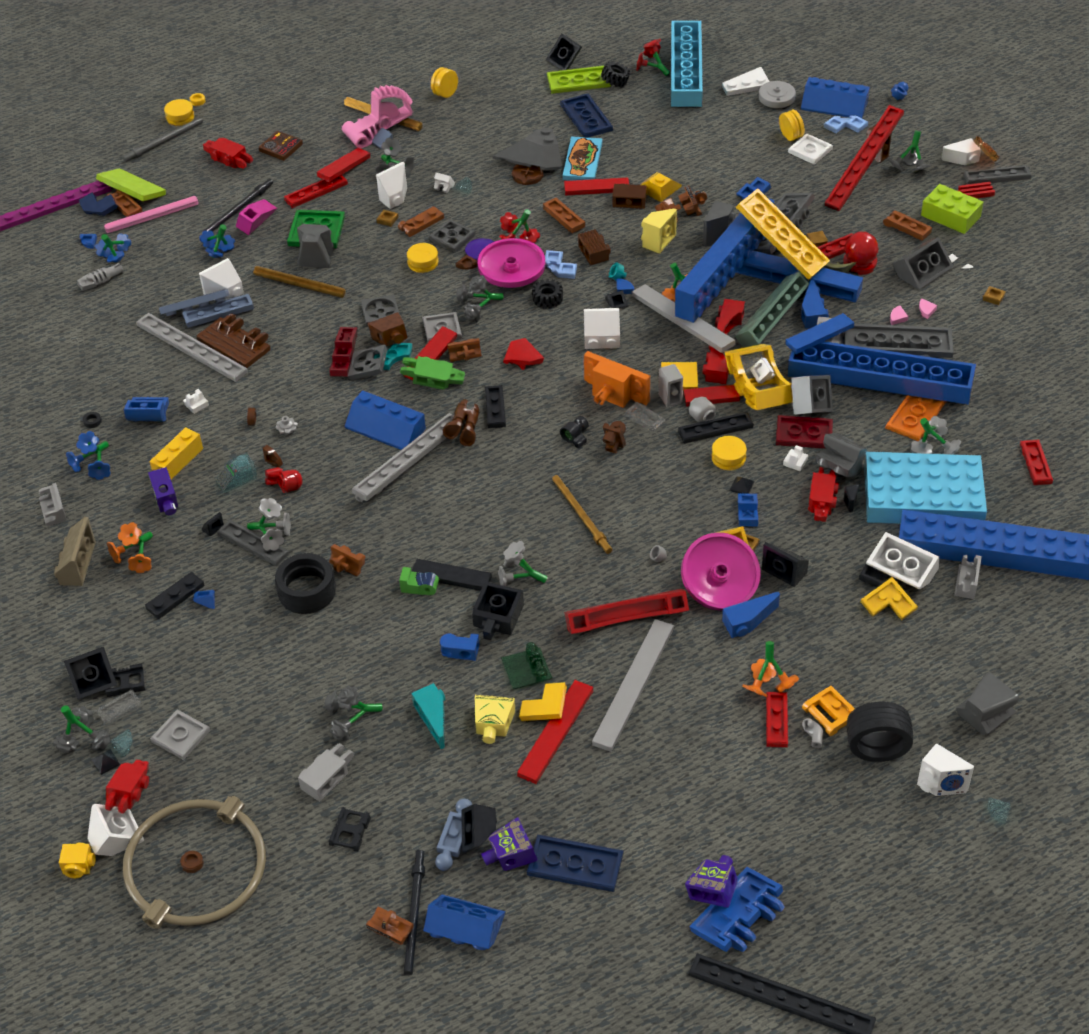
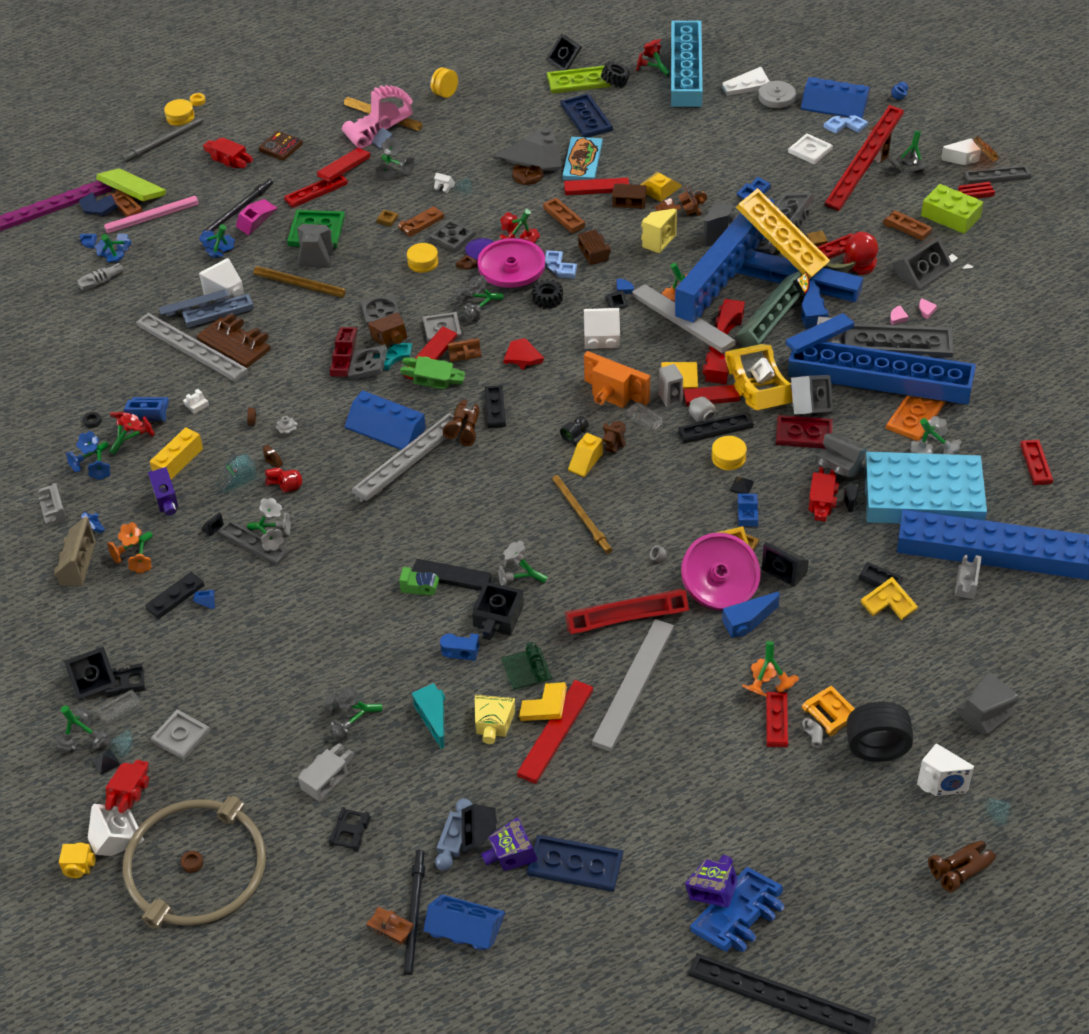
black tyre [275,553,336,614] -> none
dark orange hips [329,544,365,576] -> none
white slope [376,162,407,209] -> none
teal tile [609,262,627,281] -> none
yellow head [779,109,805,141] -> none
white tile [783,445,808,471] -> none
white slope [866,532,939,589] -> none
pearl gold tile [983,286,1006,305] -> none
none -> blue piece [81,511,105,533]
none -> red plant [109,412,155,455]
none -> yellow slope [568,433,603,477]
none -> tile [793,272,810,296]
none -> reddish brown piece [928,840,996,893]

